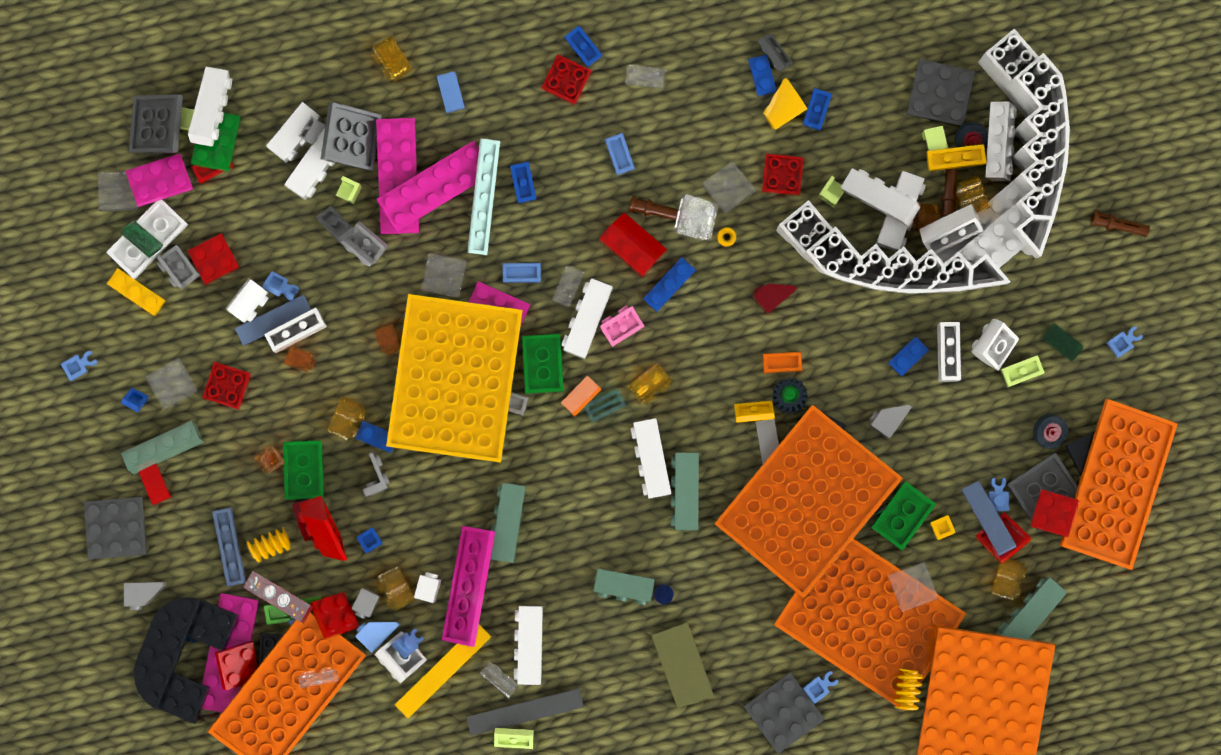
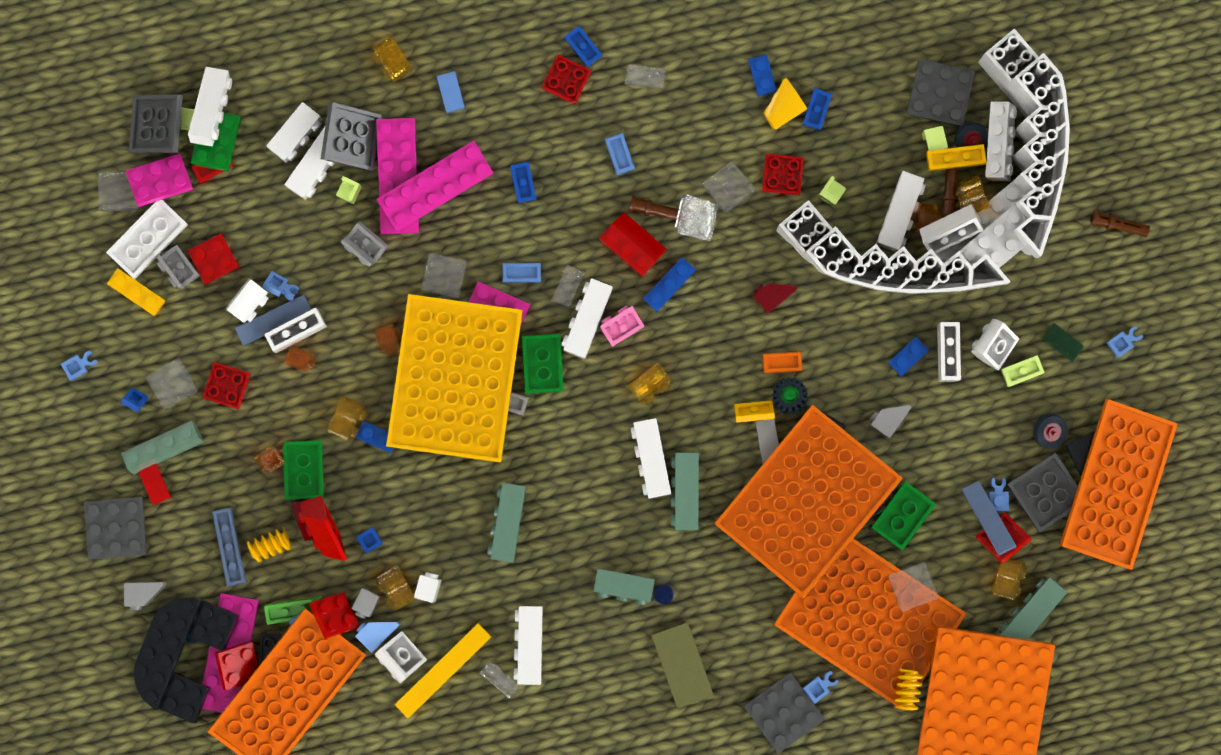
clear green plate [120,220,163,258] -> none
tile [243,571,313,624] -> none
clear plate [298,668,339,688] -> none
light grey piece [299,116,325,145] -> none
dark grey plate [316,206,355,243] -> none
light grey bracket [363,452,390,497] -> none
medium blue plate [392,629,424,659] -> none
dark pink plate [442,526,495,647] -> none
light aqua tile [467,138,500,255] -> none
dark grey tile [467,688,584,736] -> none
yellowish green plate [494,728,534,749] -> none
orange tile [561,376,601,416] -> none
clear light blue tile [584,389,626,423] -> none
yellow plate [717,227,736,247] -> none
dark grey plate [758,33,793,71] -> none
white brick [841,168,920,227] -> none
yellow plate [930,515,956,540] -> none
red plate [1030,489,1080,538] -> none

